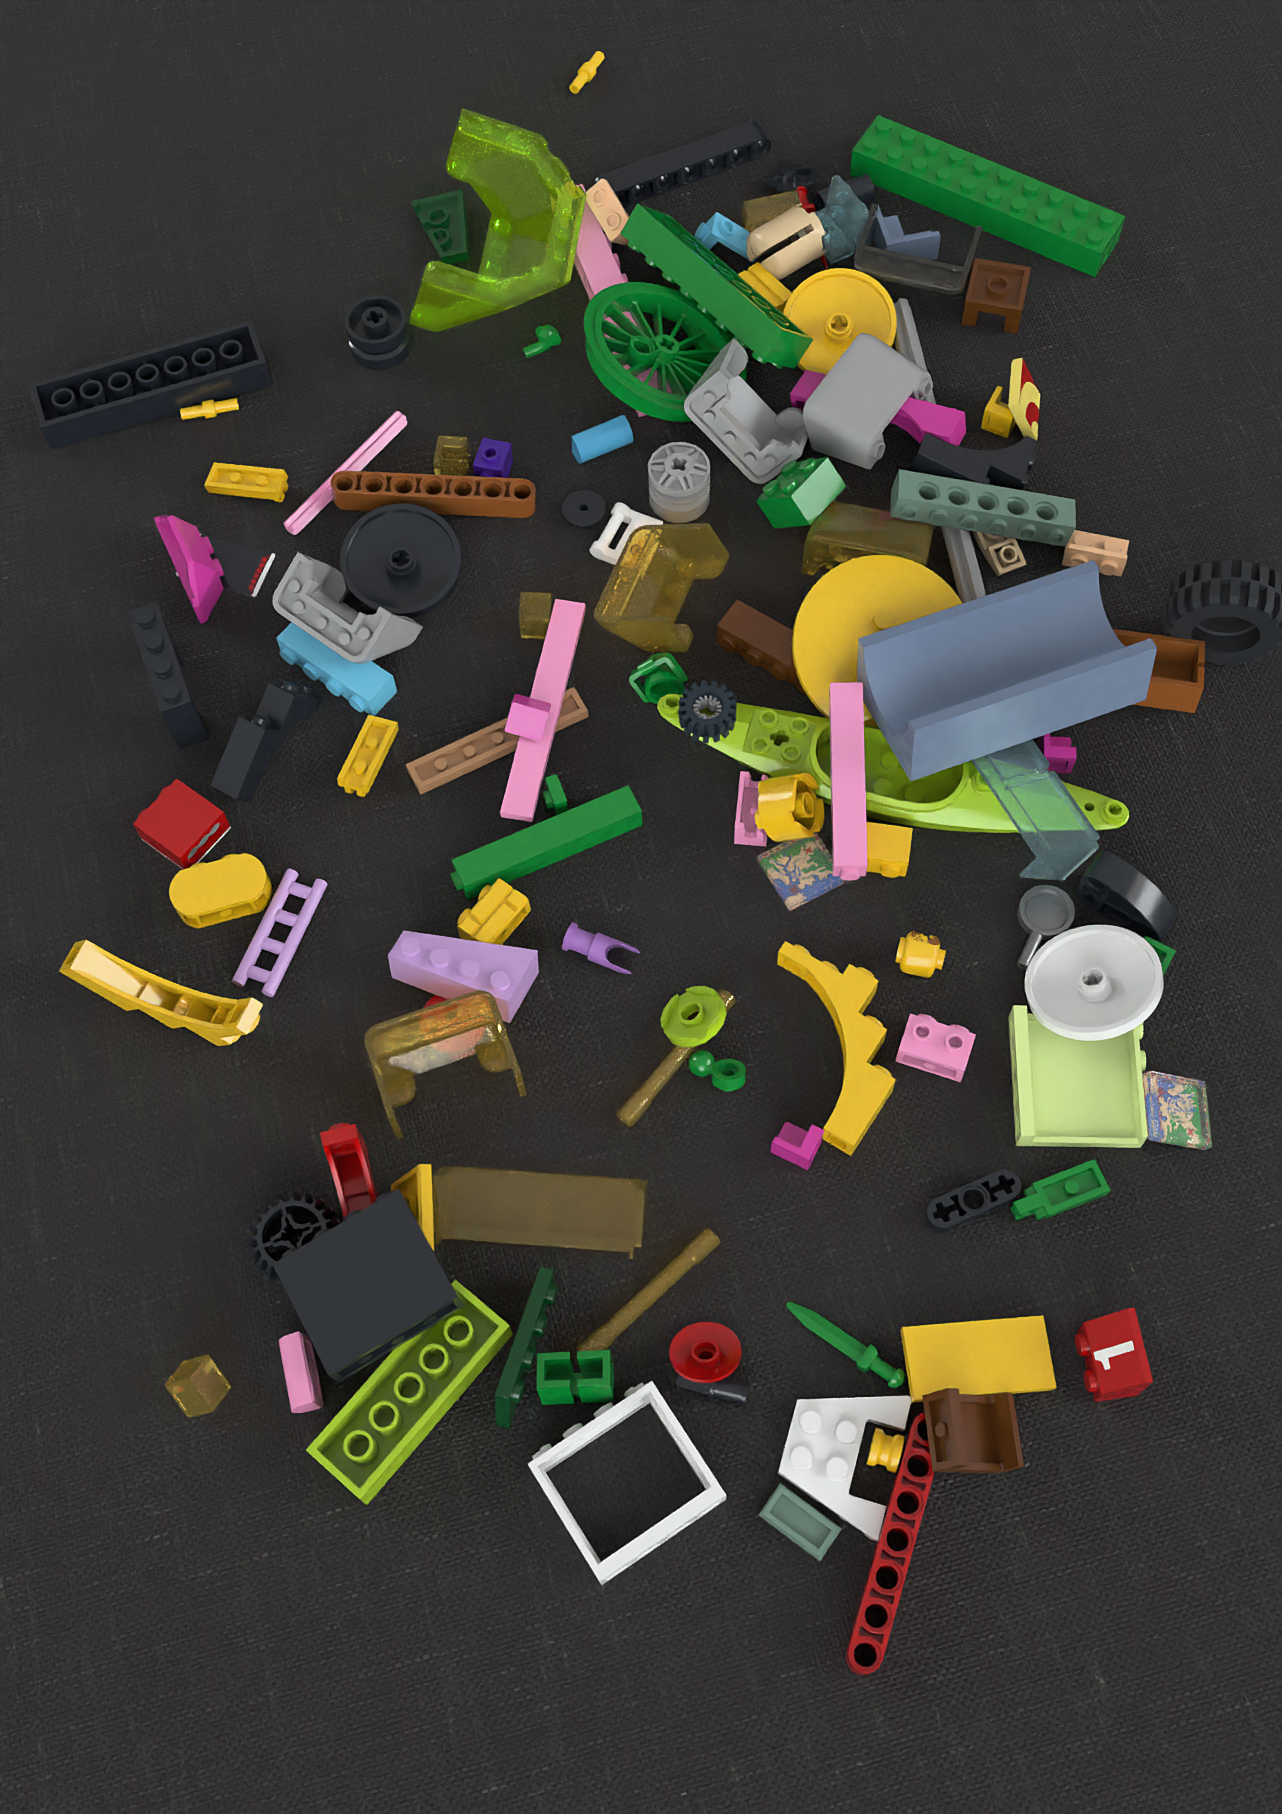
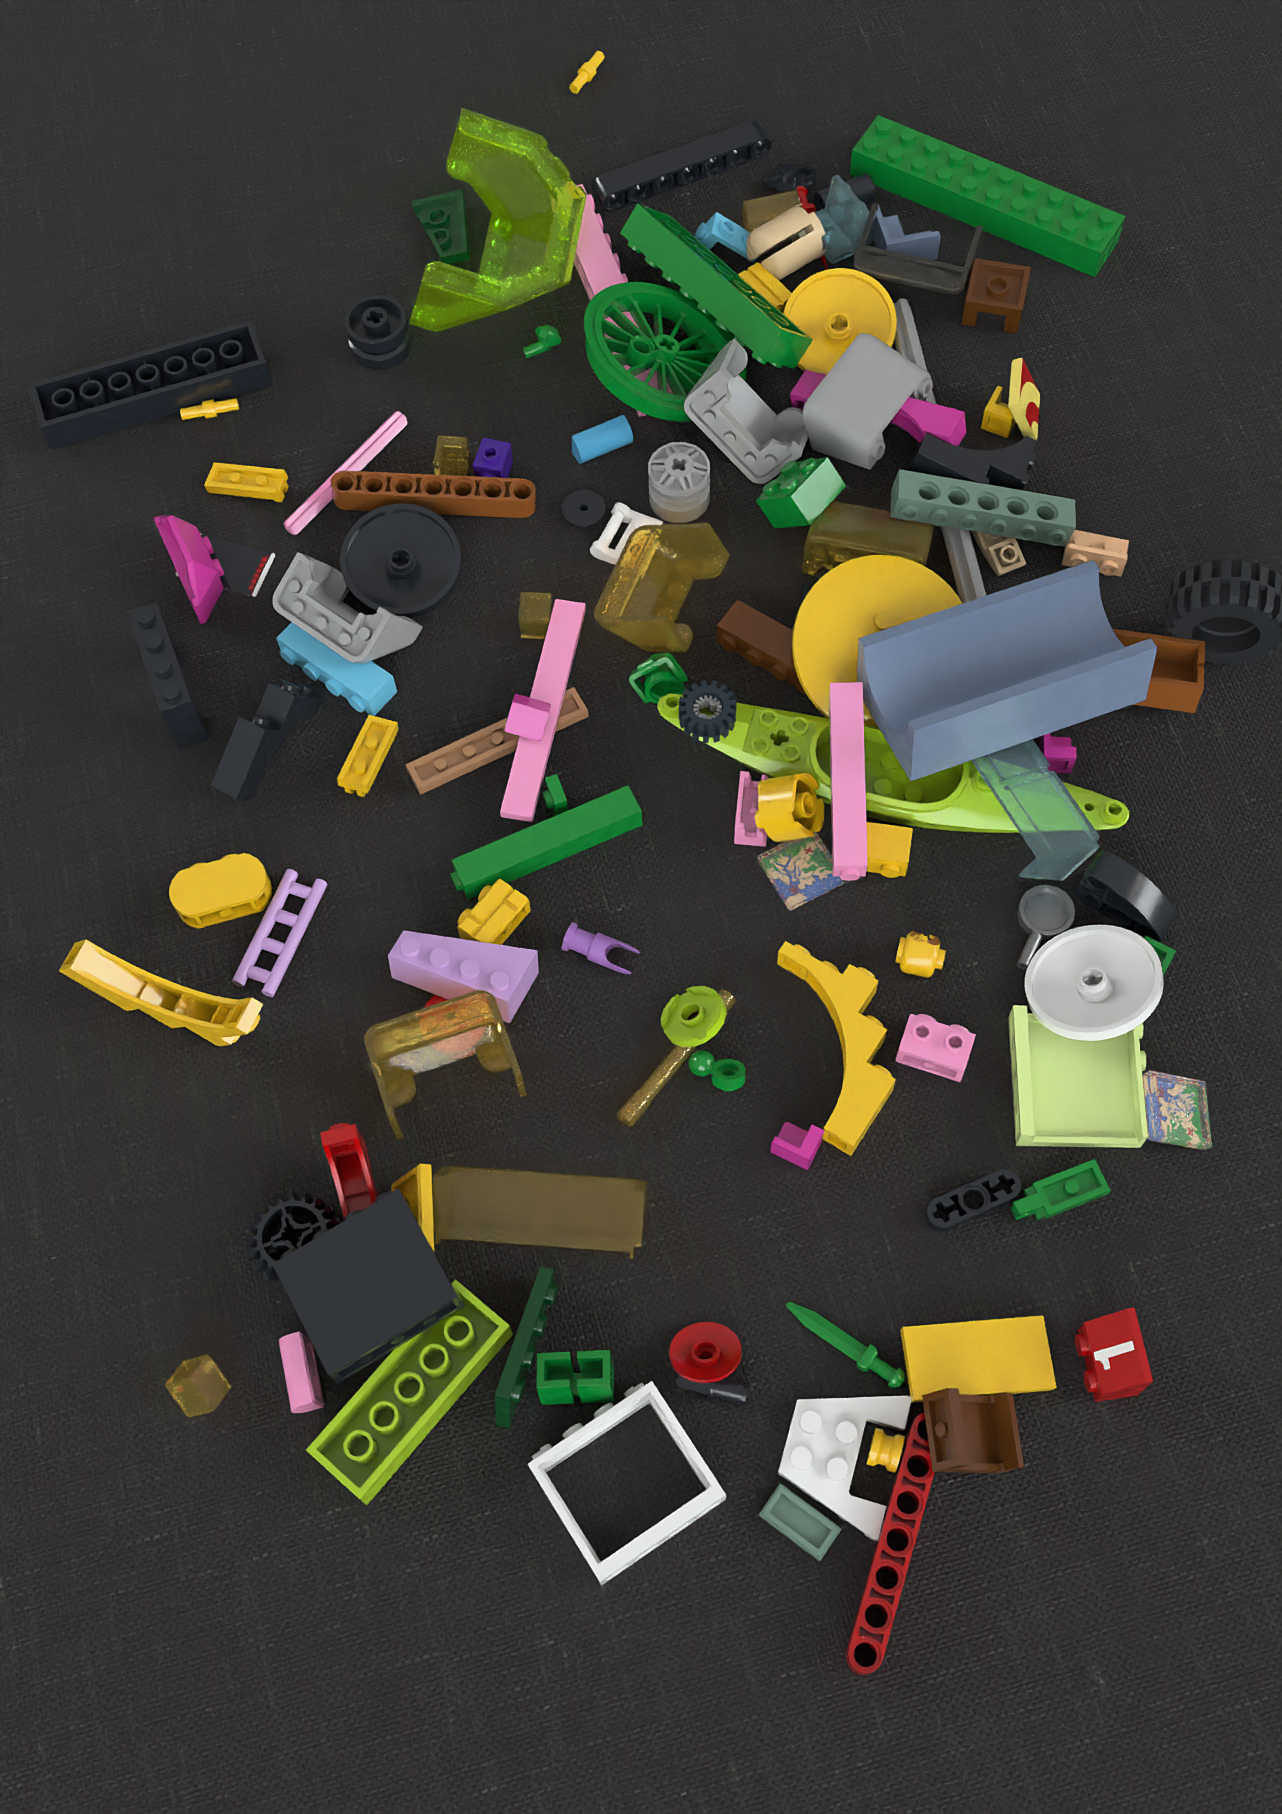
red piece [133,778,231,870] -> none
clear yellow piece [576,1227,721,1351] -> none
light nougat bracket [583,179,629,246] -> none

